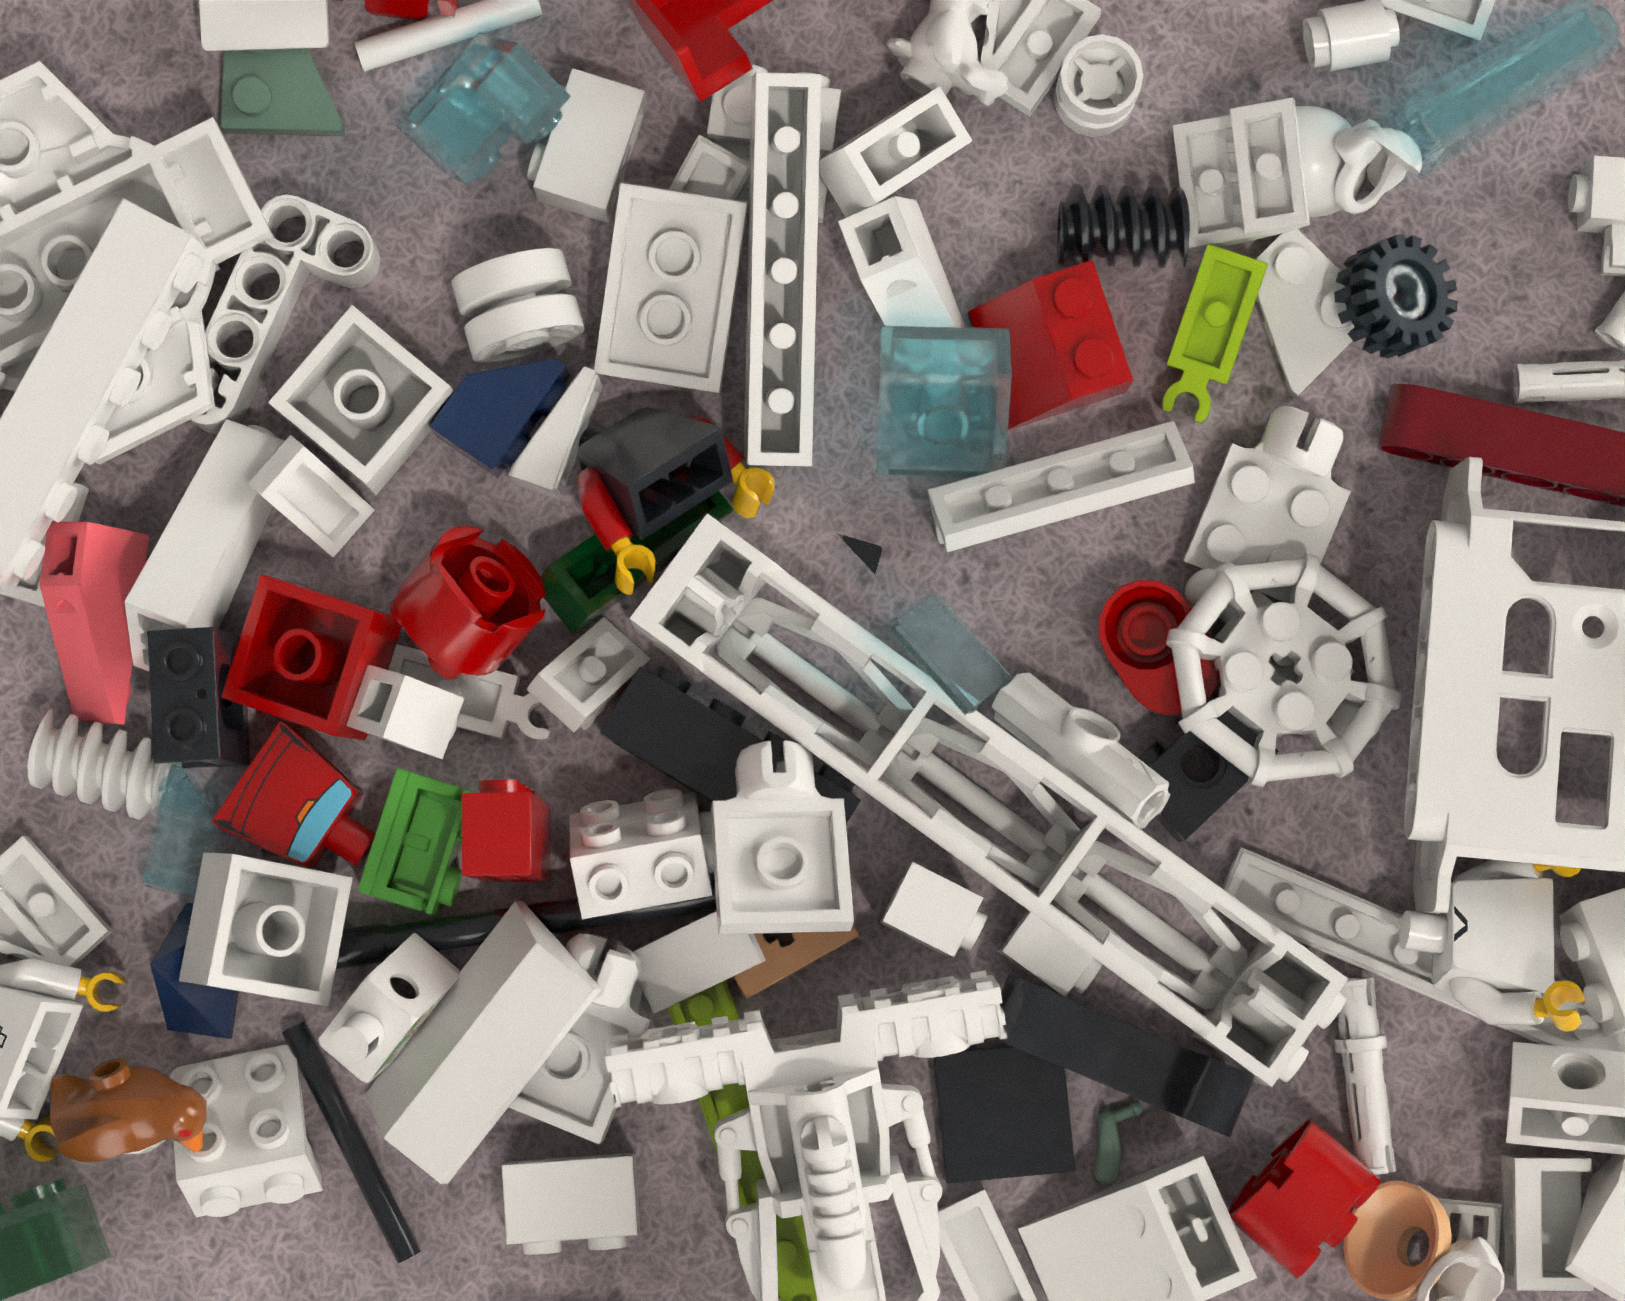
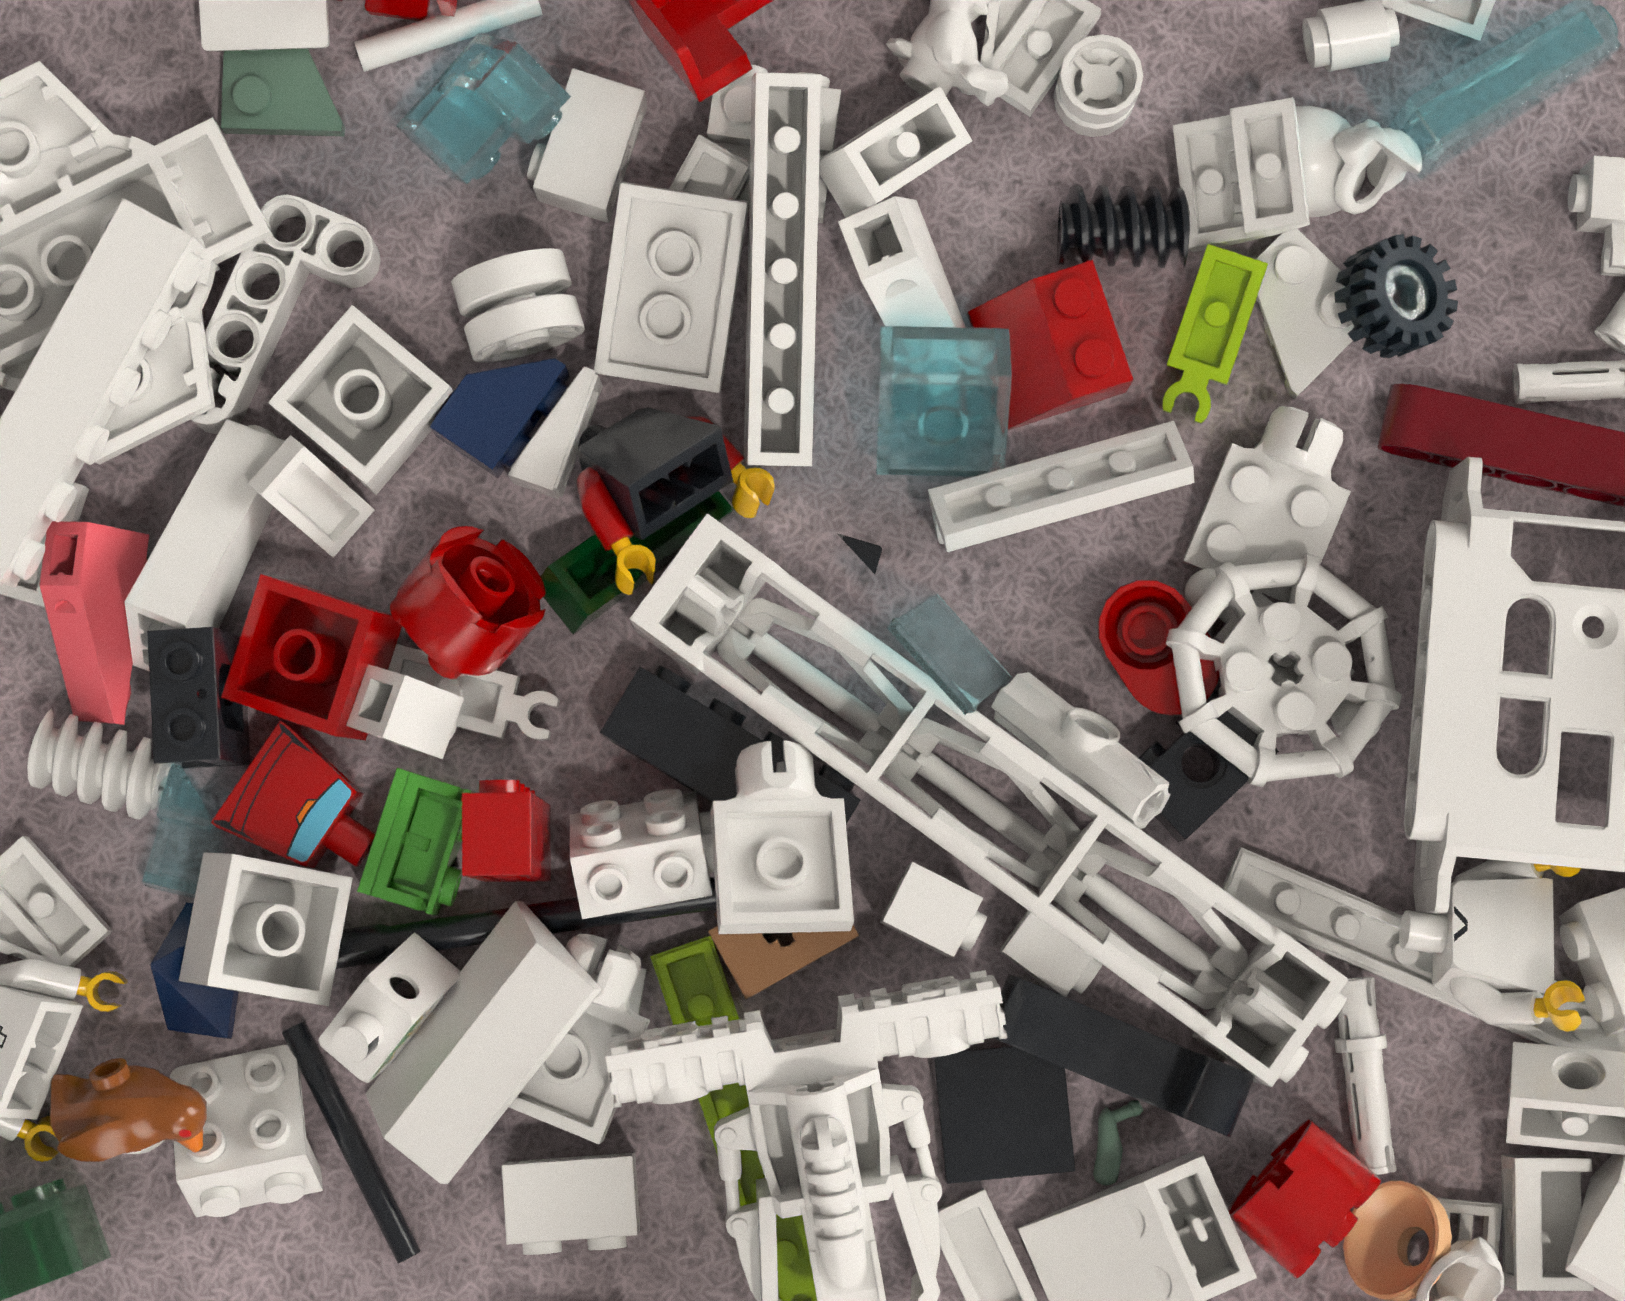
white slope [526,617,651,733] -> none
white slope [633,911,766,1014] -> none

